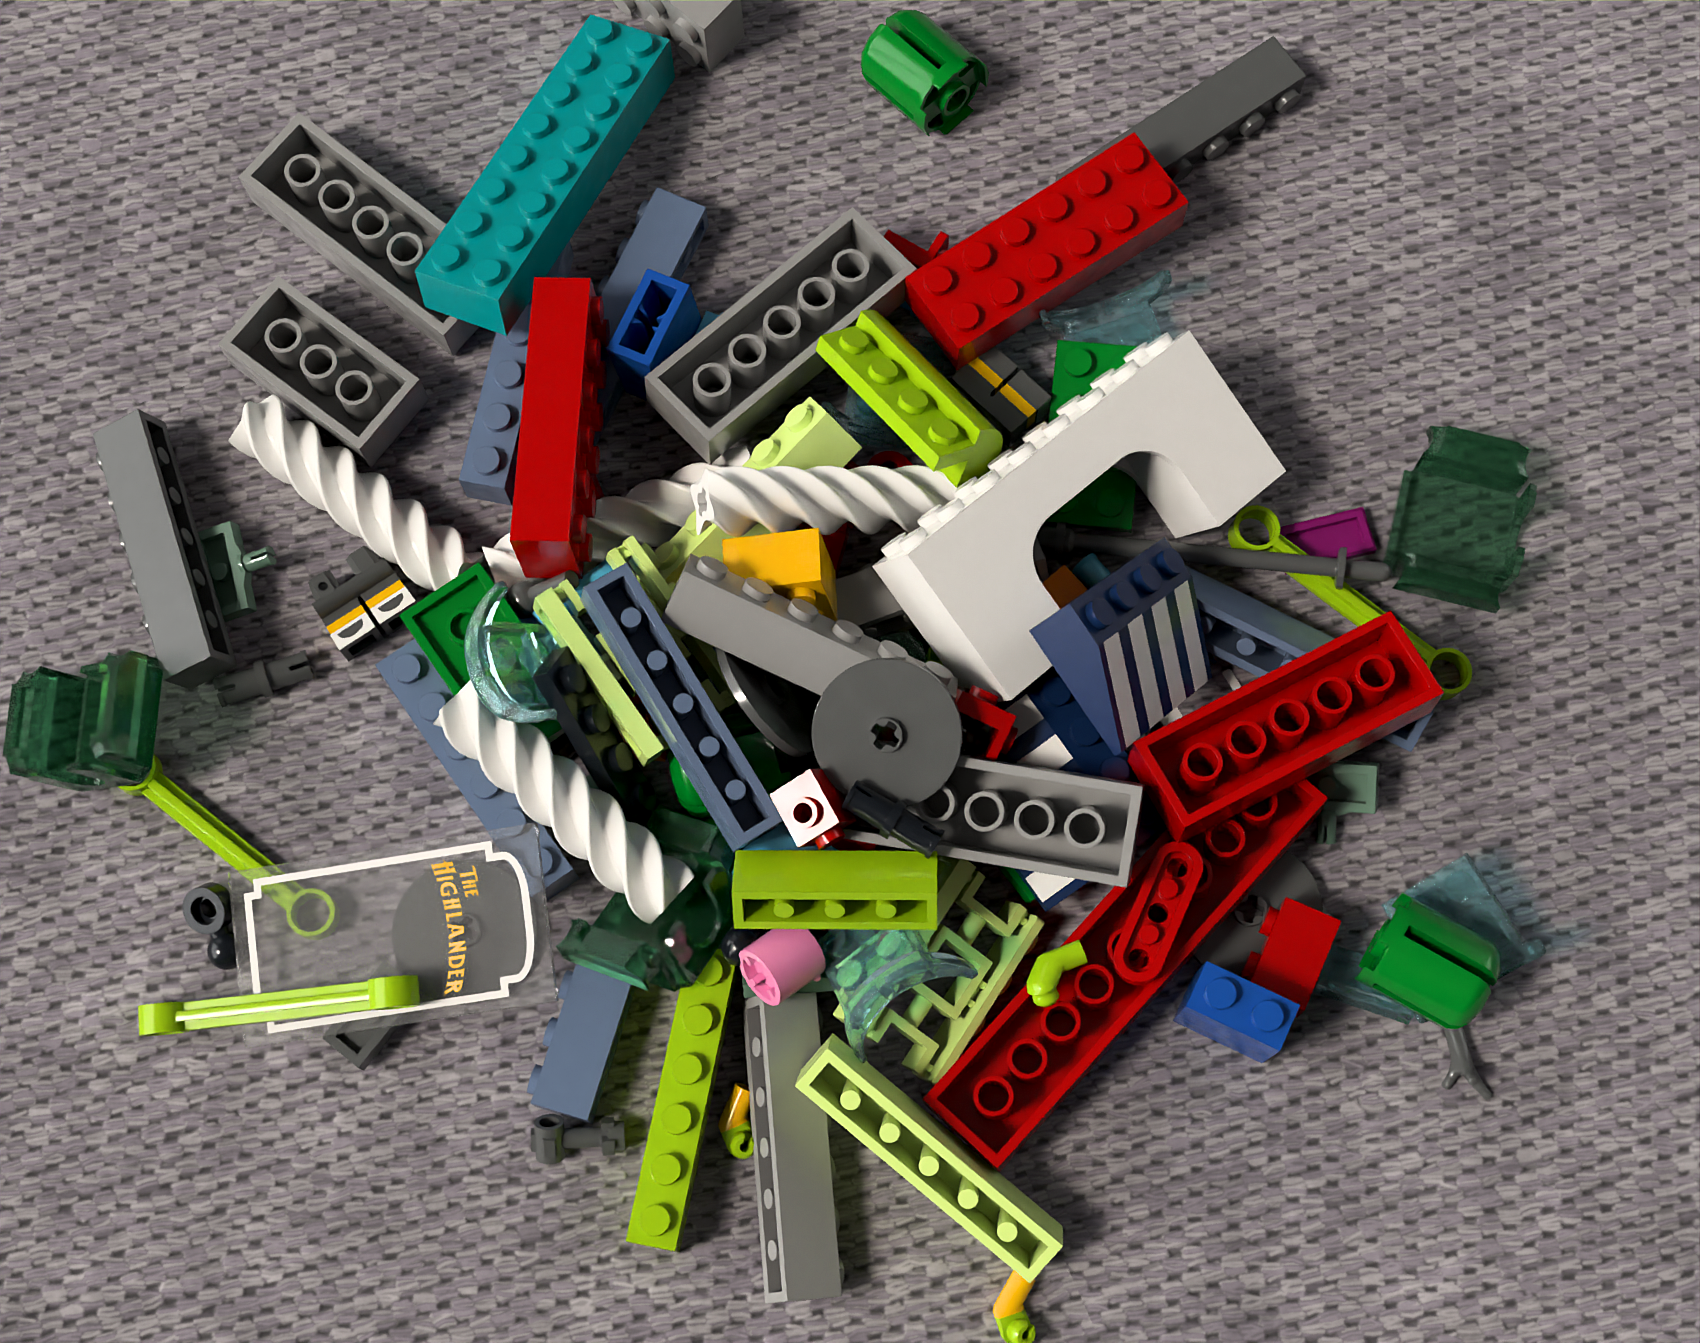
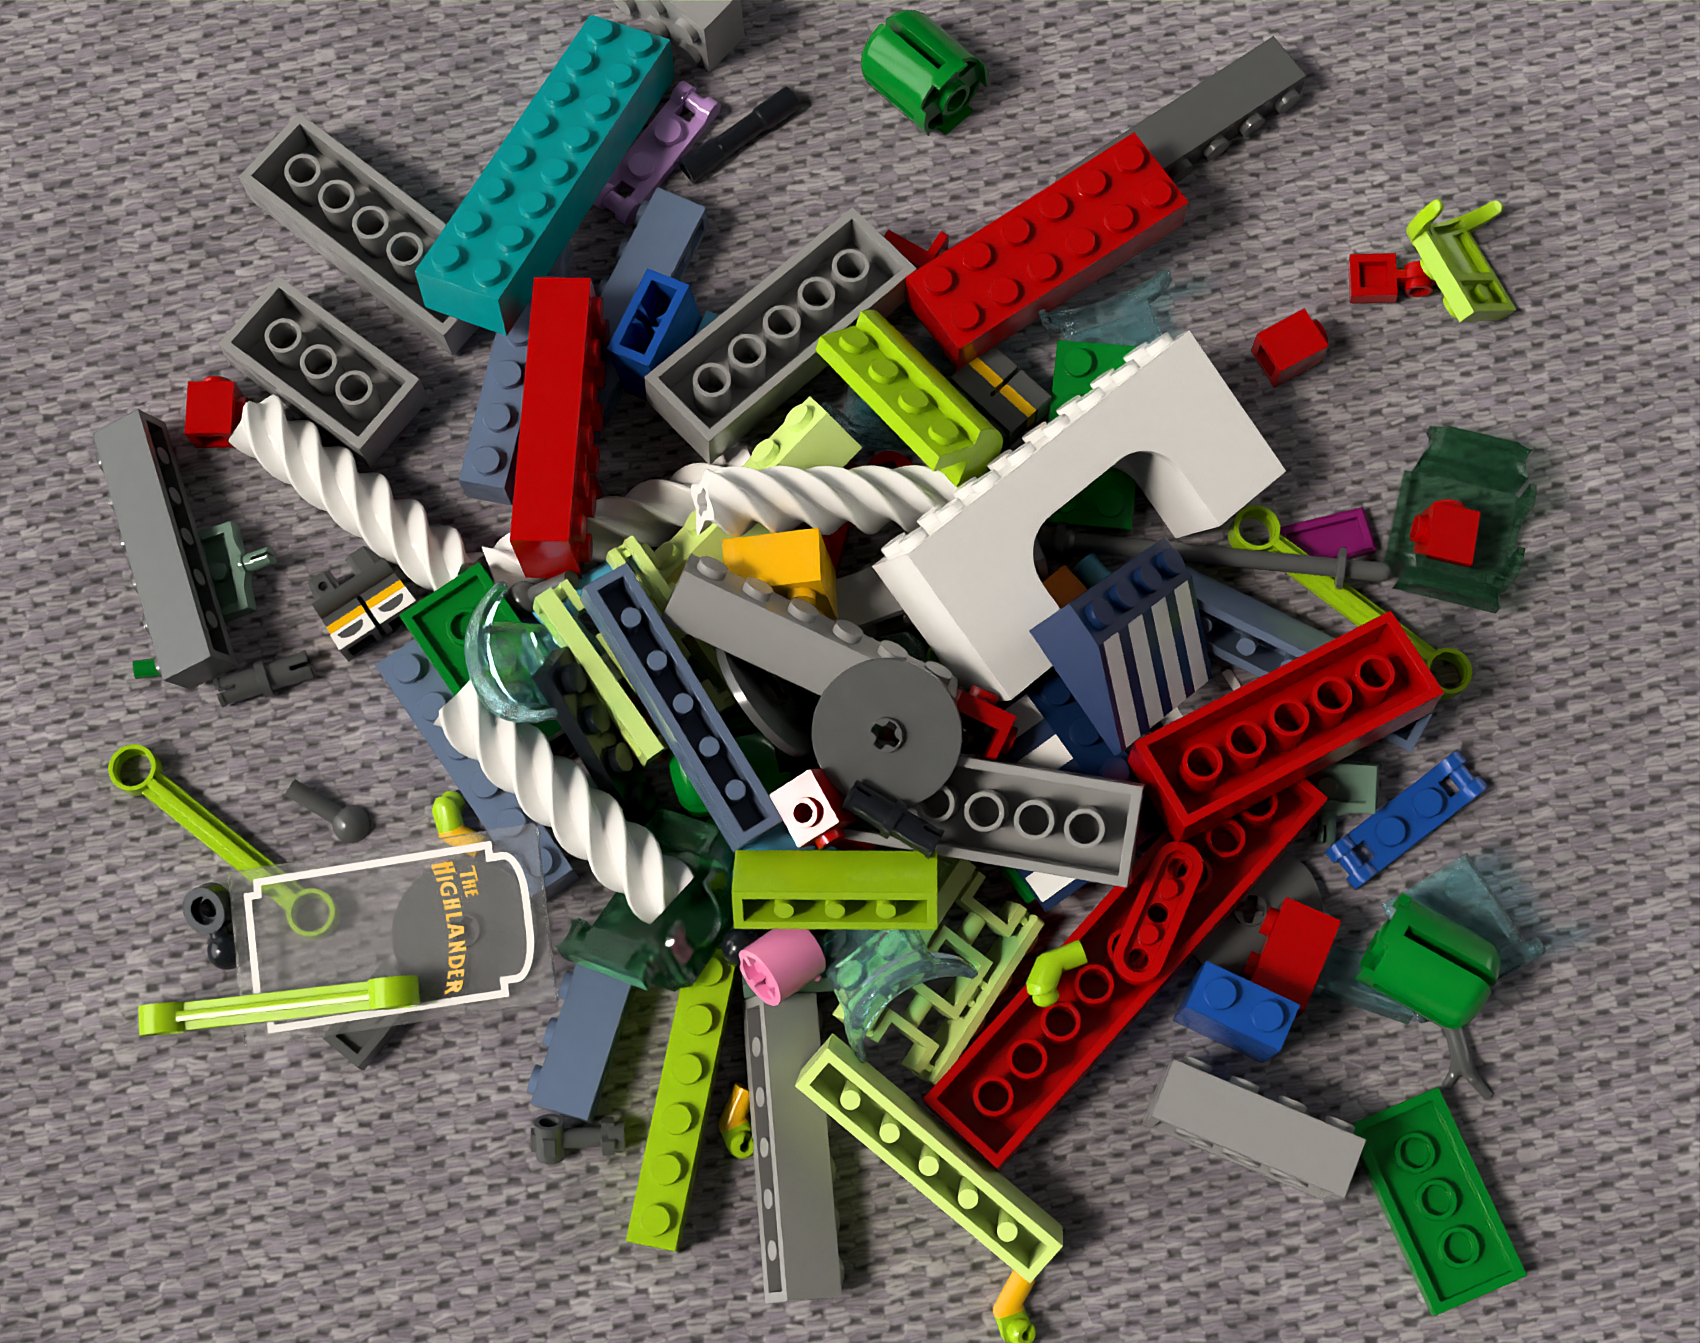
clear green piece [2,650,163,792] -> none
none -> red brick [184,376,249,448]
none -> dark grey bar [285,779,371,843]
none -> lime arm [432,791,488,859]
none -> lavender plate [593,80,721,227]
none -> black piece [678,86,801,183]
none -> light grey brick [1142,1056,1366,1203]
none -> red brick [1251,308,1329,388]
none -> blue plate [1324,750,1488,890]
none -> red plate [1348,253,1437,303]
none -> green plate [1351,1087,1527,1316]
none -> lime piece [1406,199,1516,322]
none -> red brick [1410,499,1480,577]

